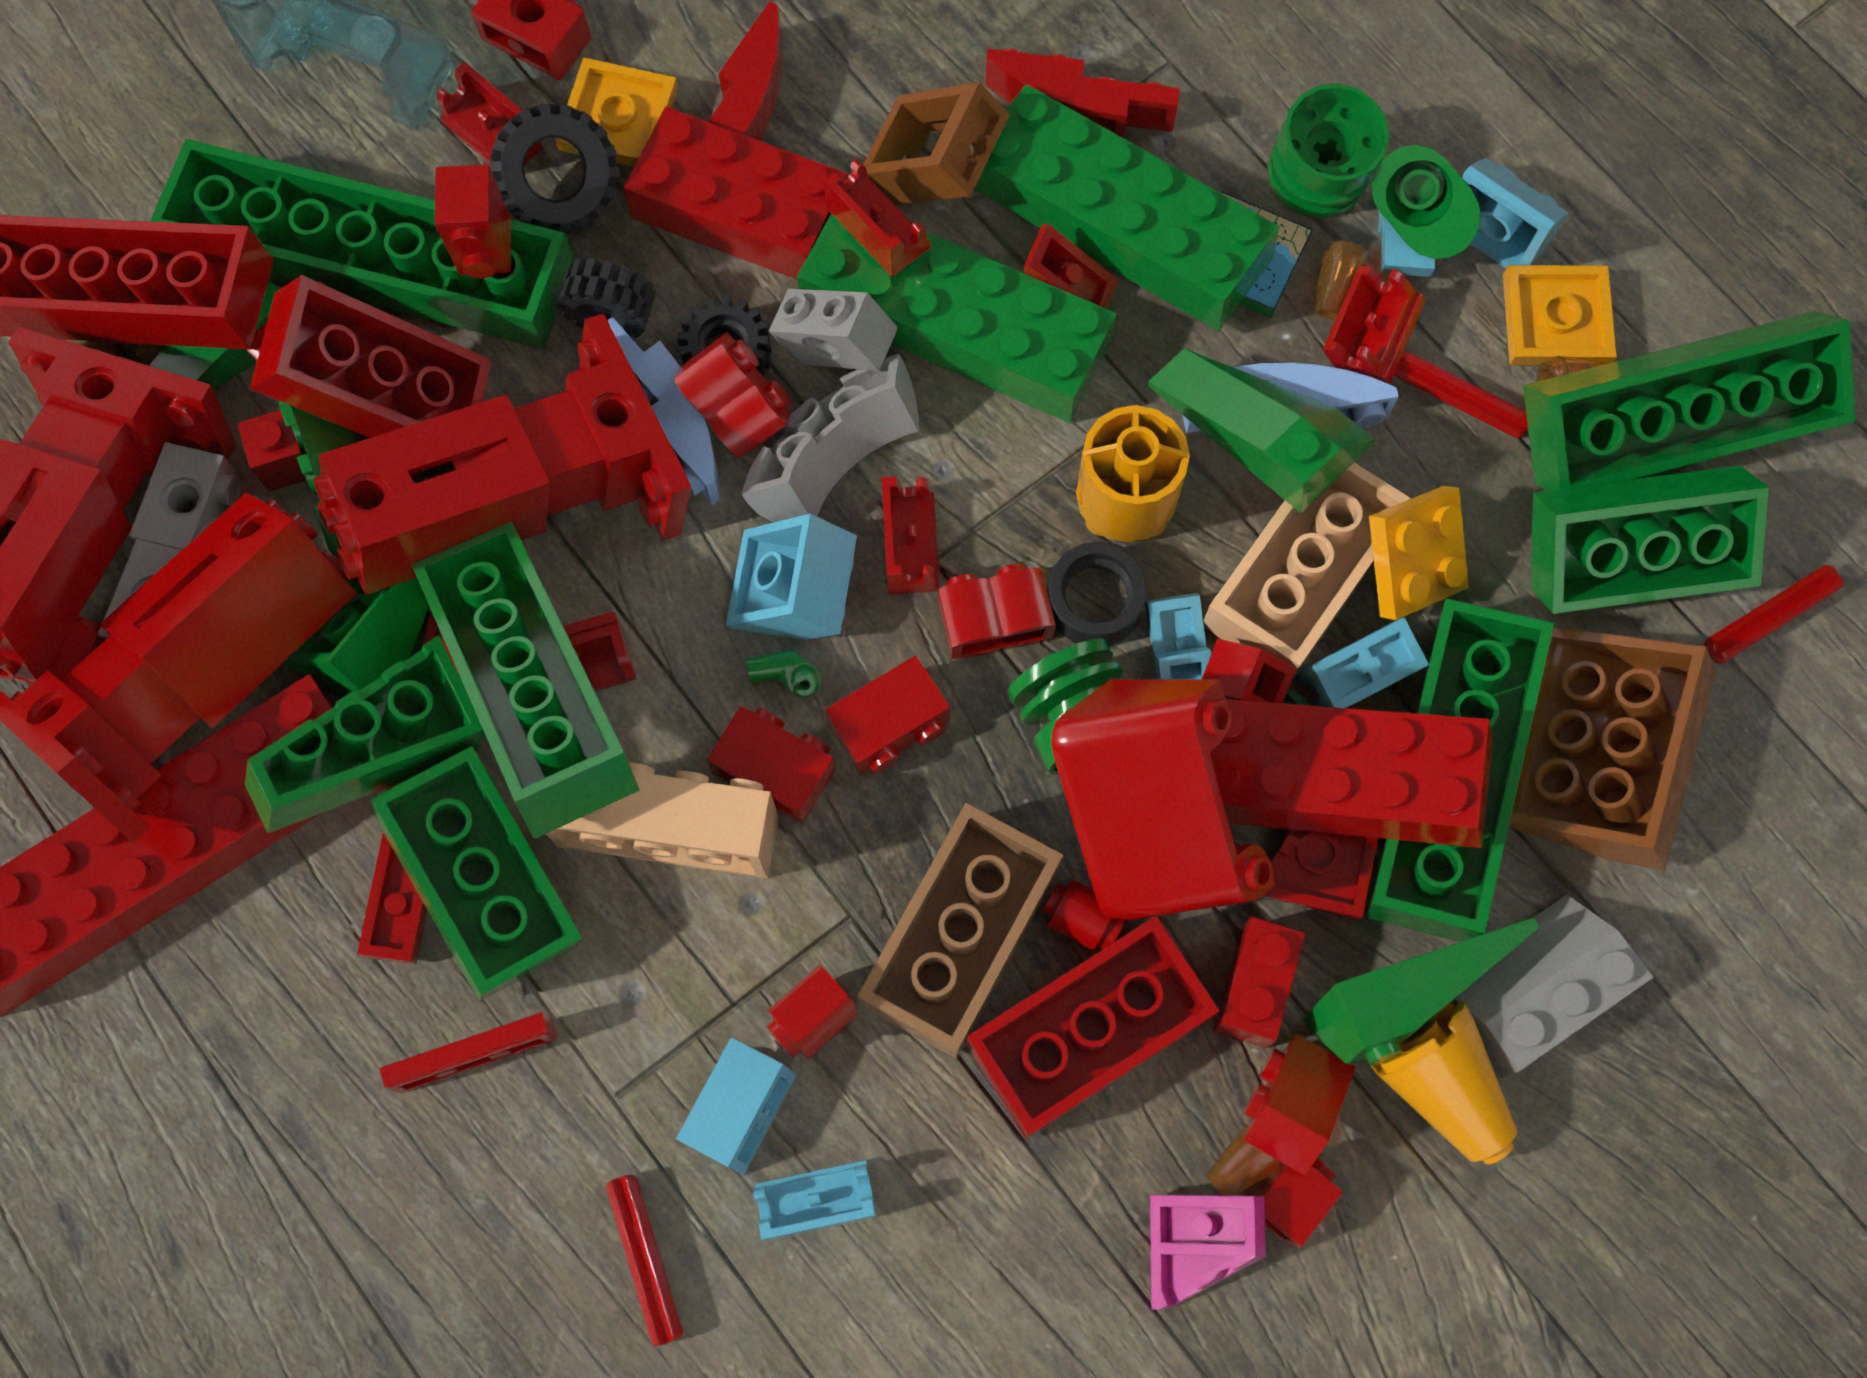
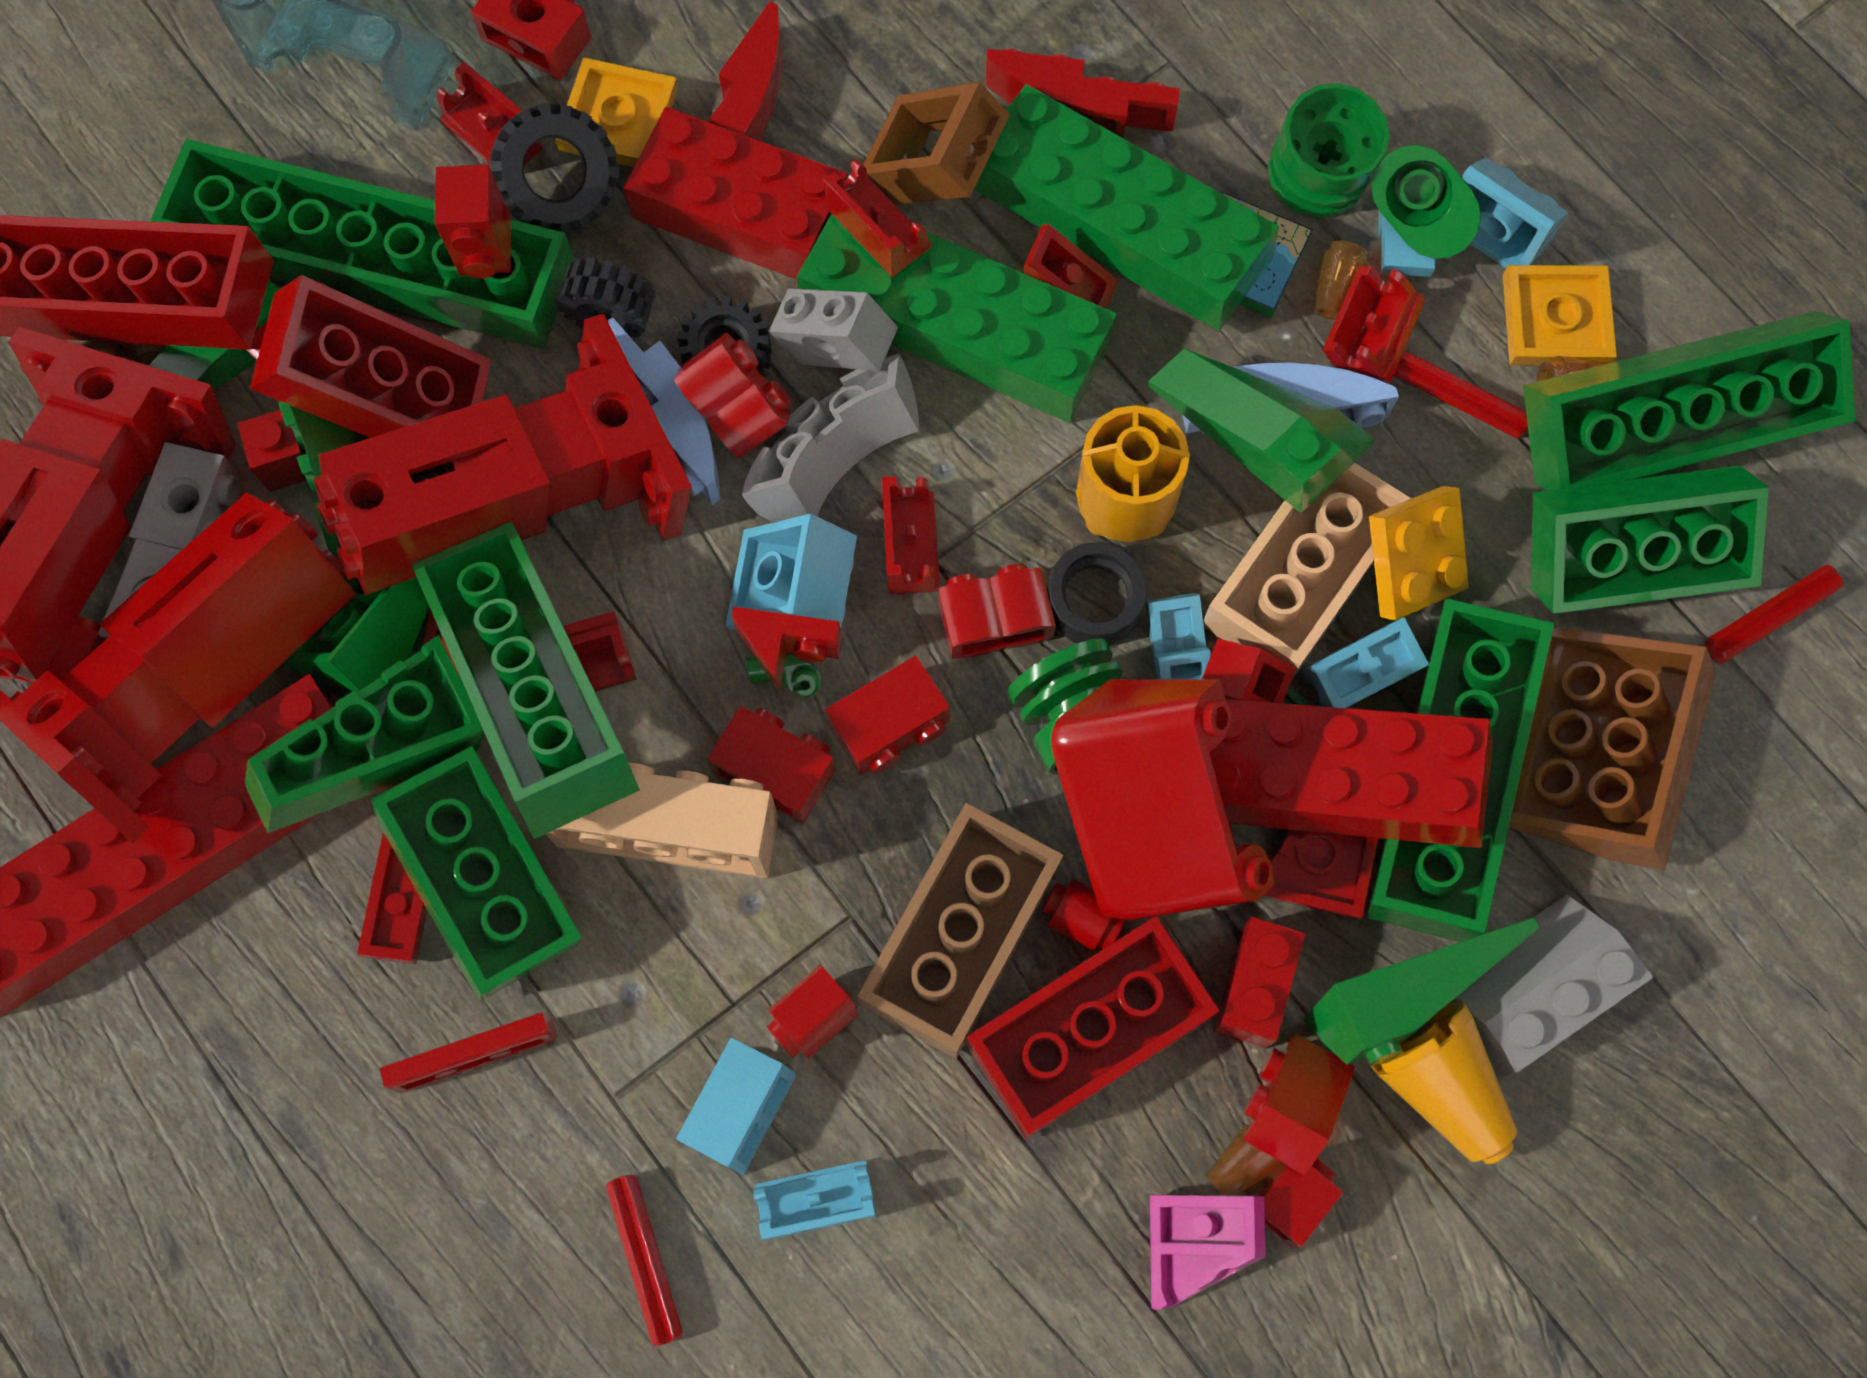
none -> red slope [731,606,843,690]

